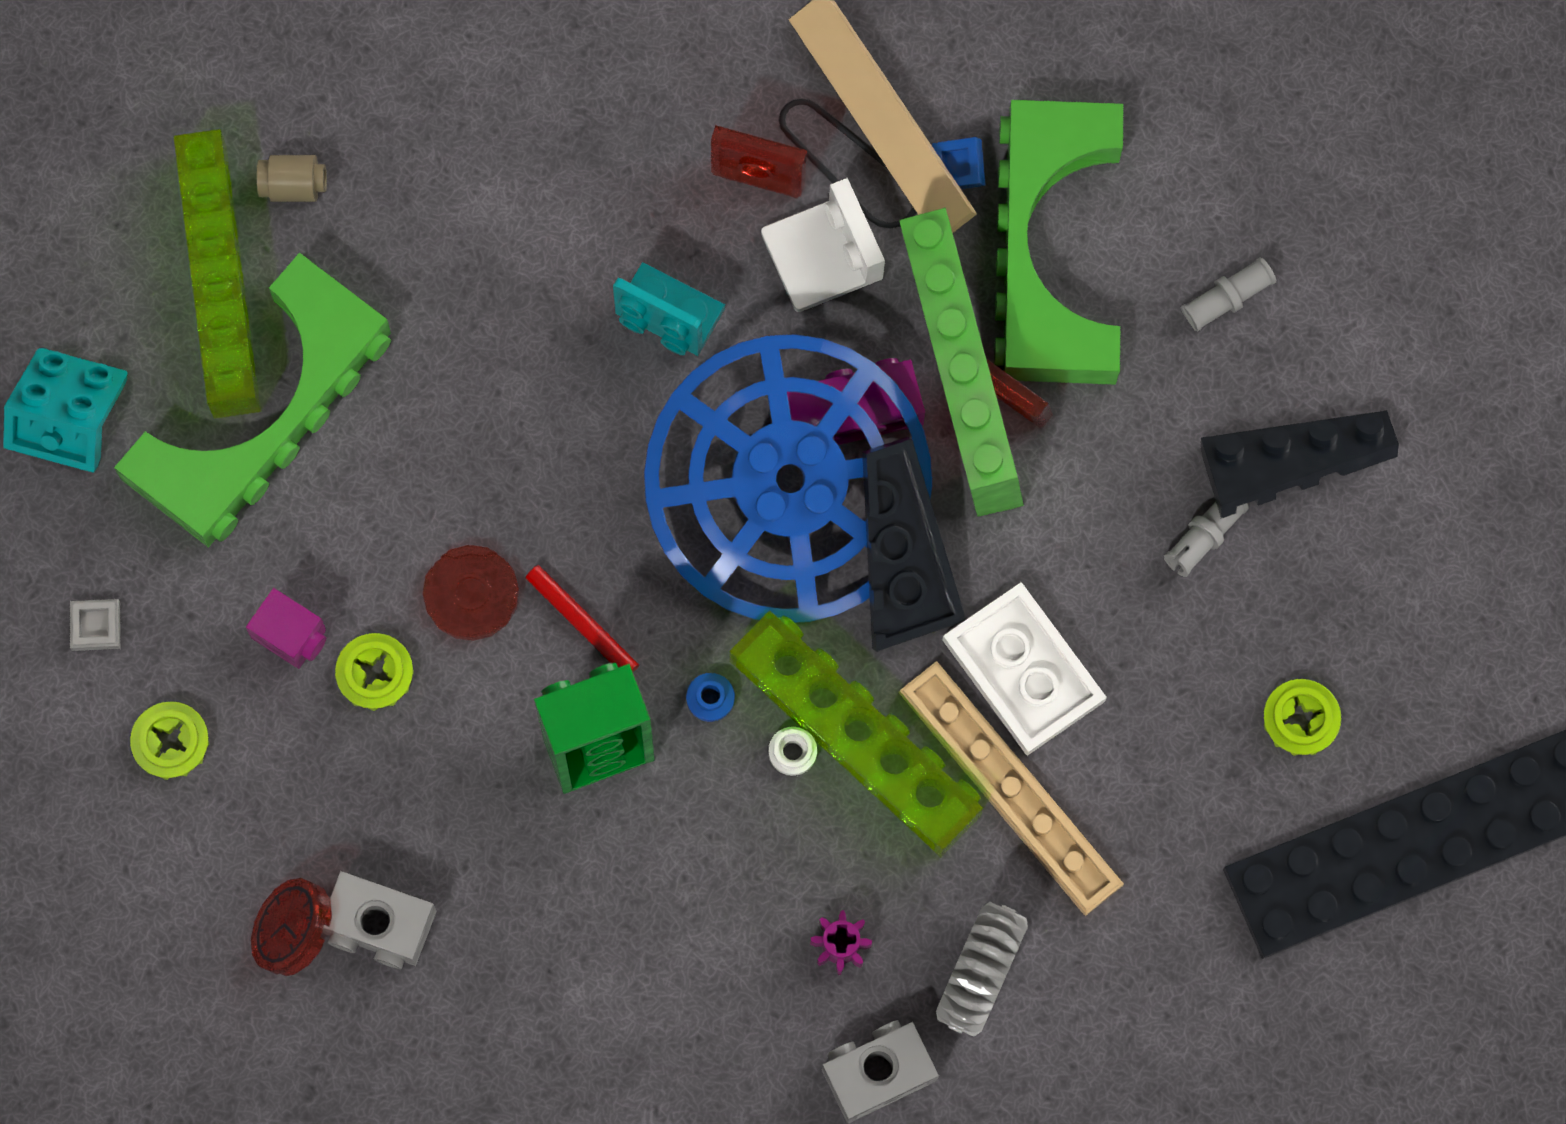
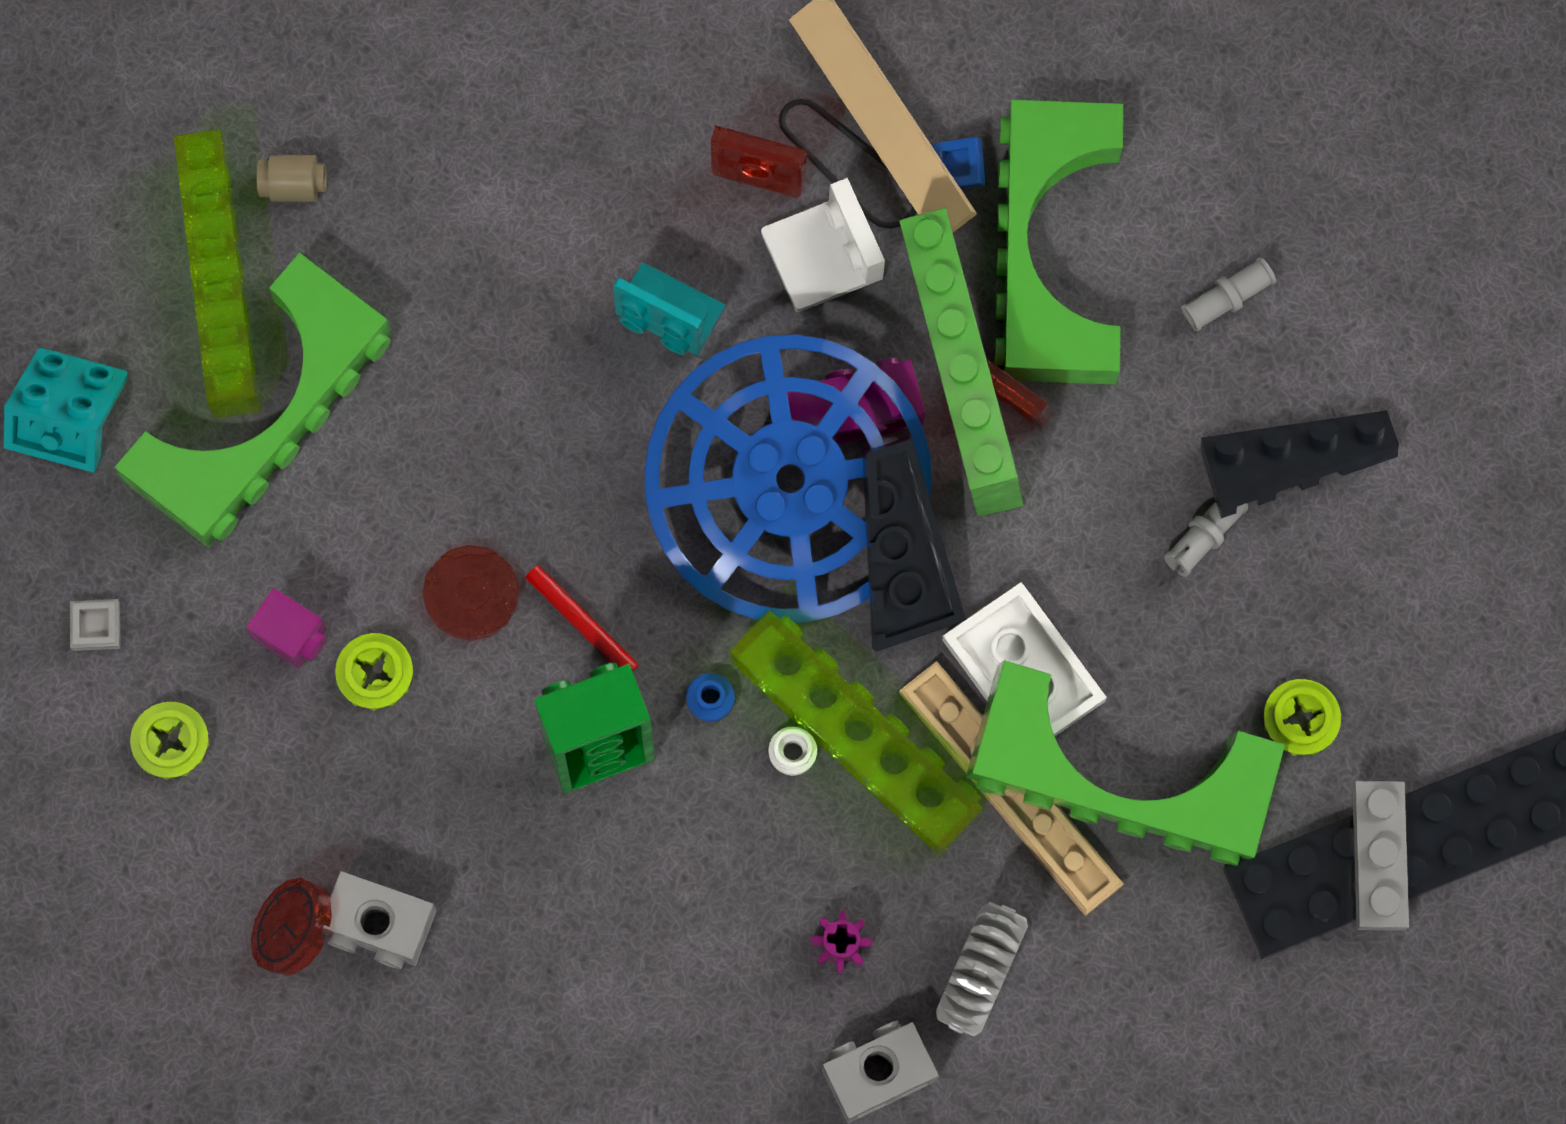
none -> bright green arch [966,660,1285,866]
none -> light grey plate [1353,781,1409,931]

